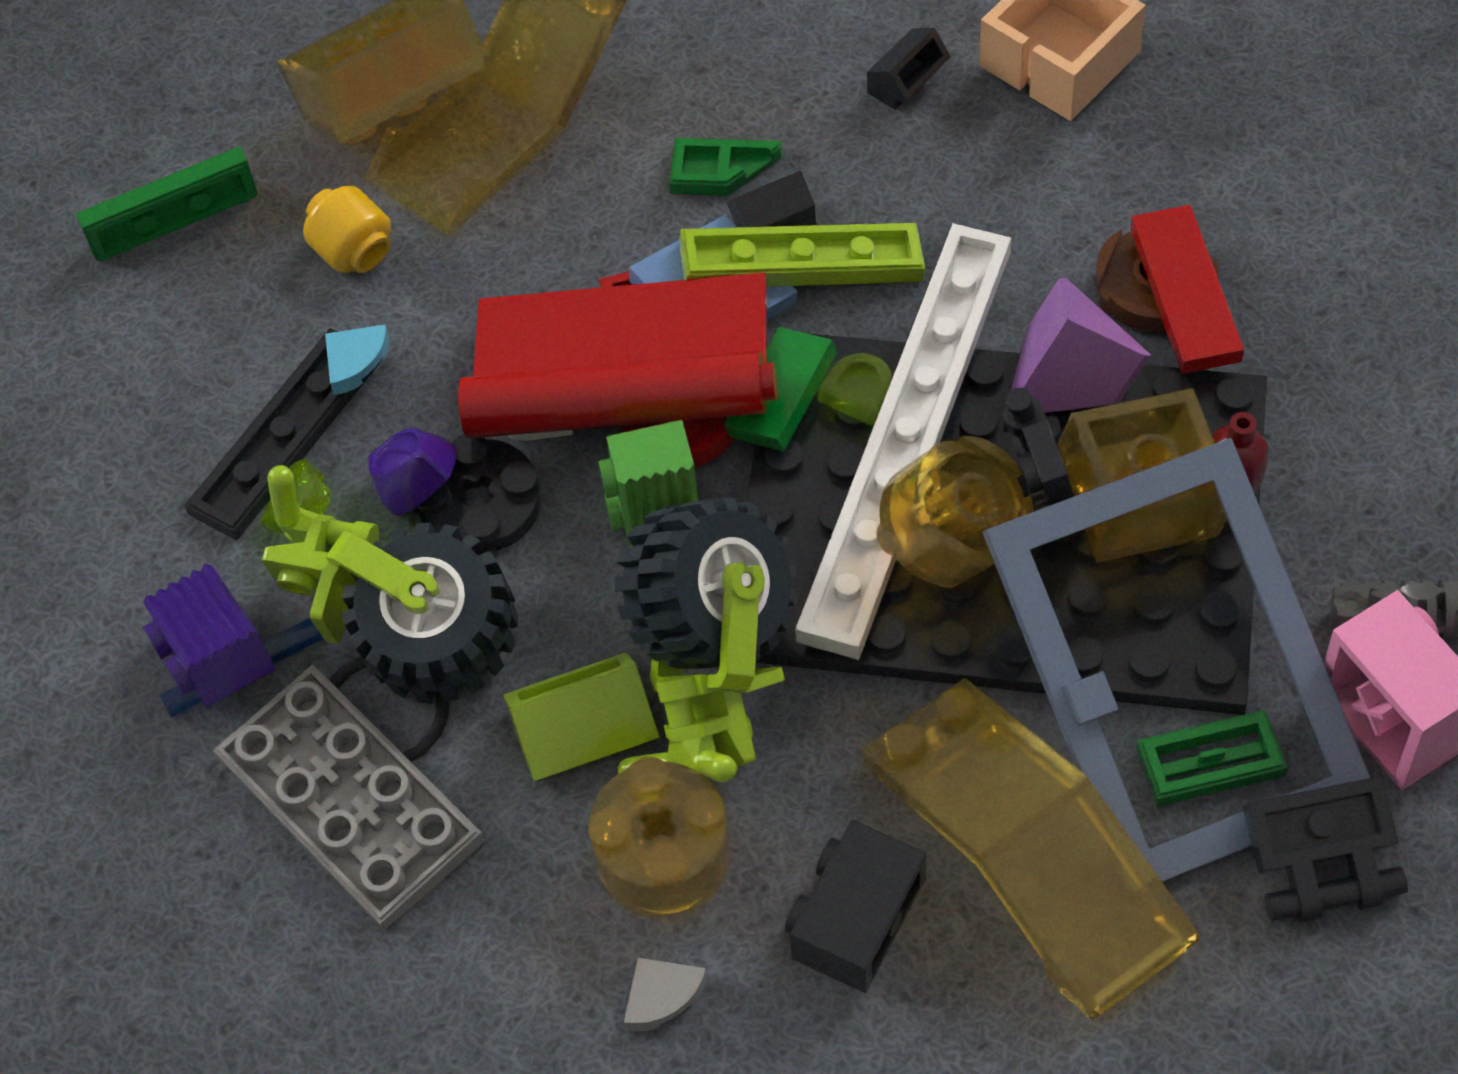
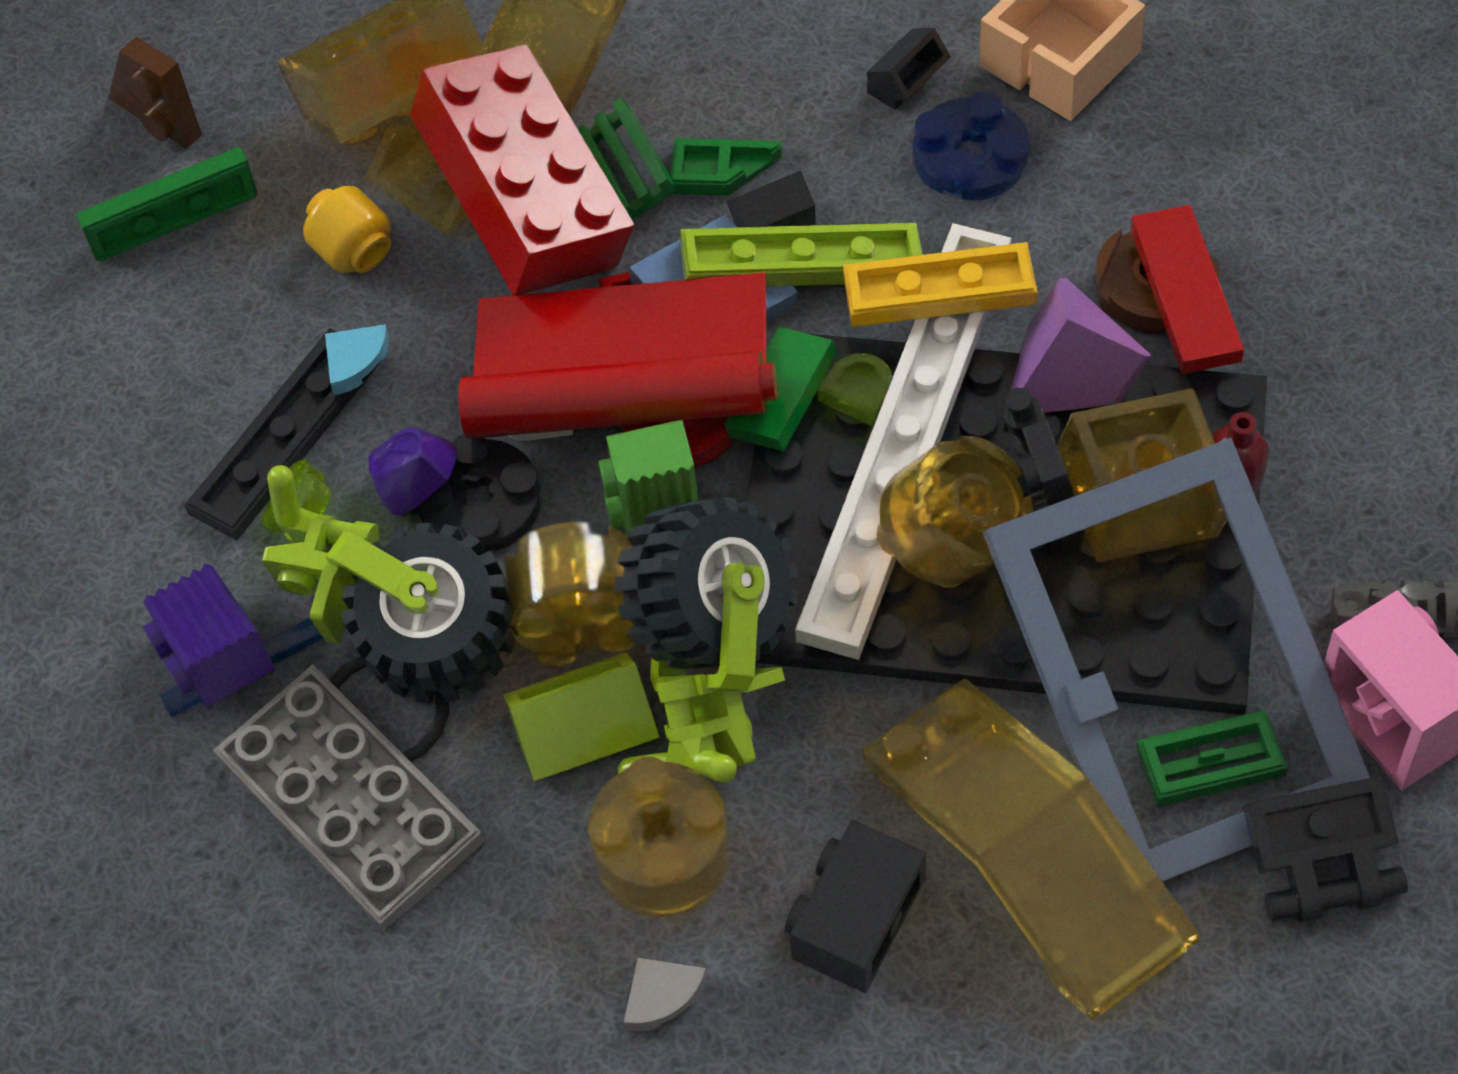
none -> reddish brown wing [109,36,202,149]
none -> brick [410,45,635,295]
none -> clear yellow brick [505,522,636,666]
none -> green tile [577,97,677,219]
none -> yellow tile [843,242,1038,327]
none -> clear blue plate [912,91,1030,201]

